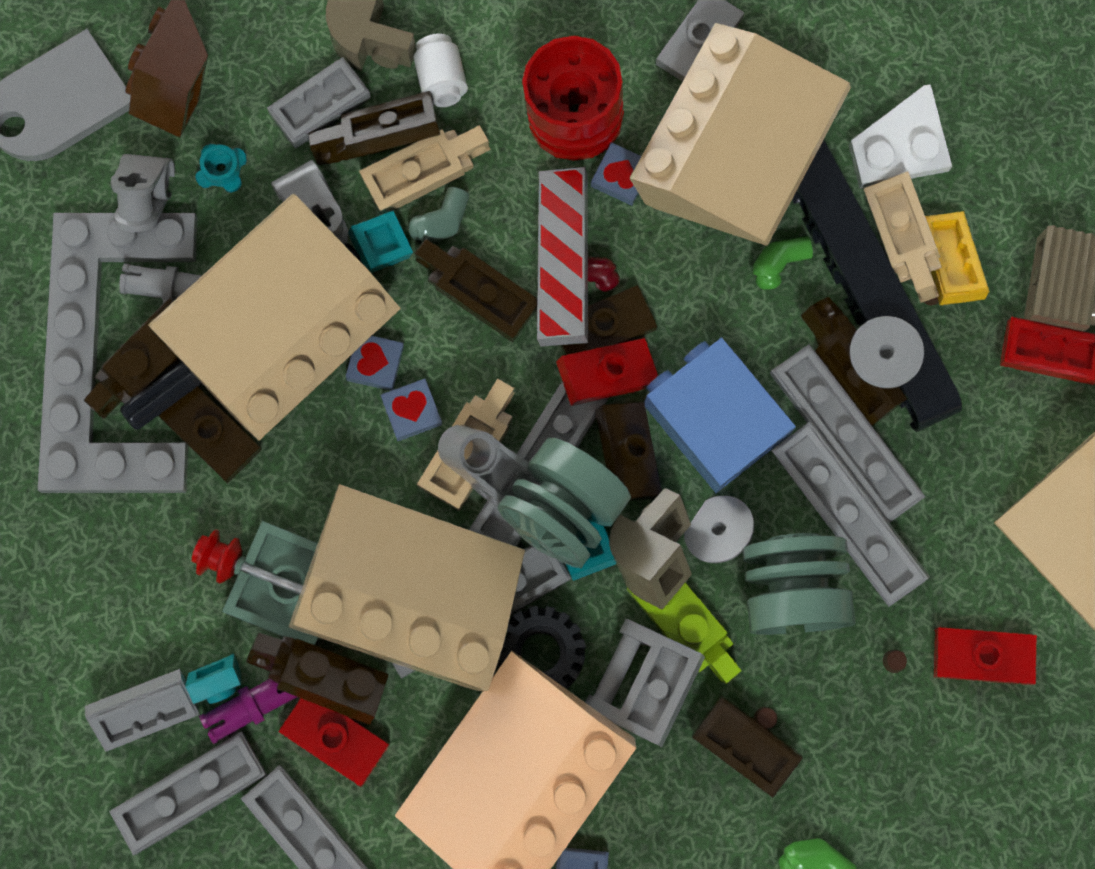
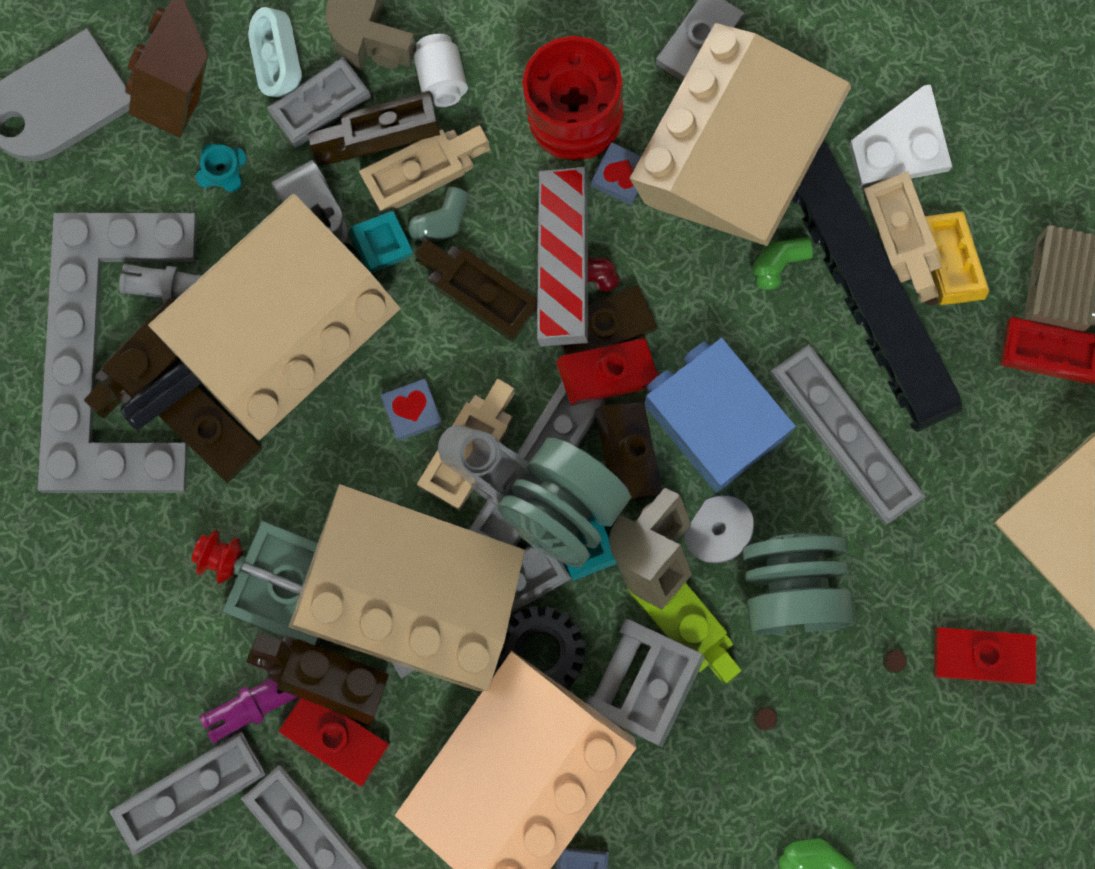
light grey plate [85,669,200,752] -> none
light grey piece [111,154,175,232] -> none
teal plate [185,654,242,704] -> none
sand blue tile [345,336,404,391] -> none
dark brown plate [692,695,803,798] -> none
light grey tile [771,421,930,607] -> none
dark brown hinge [801,297,907,426] -> none
light grey piece [850,316,924,388] -> none
none -> light aqua plate [248,7,302,98]

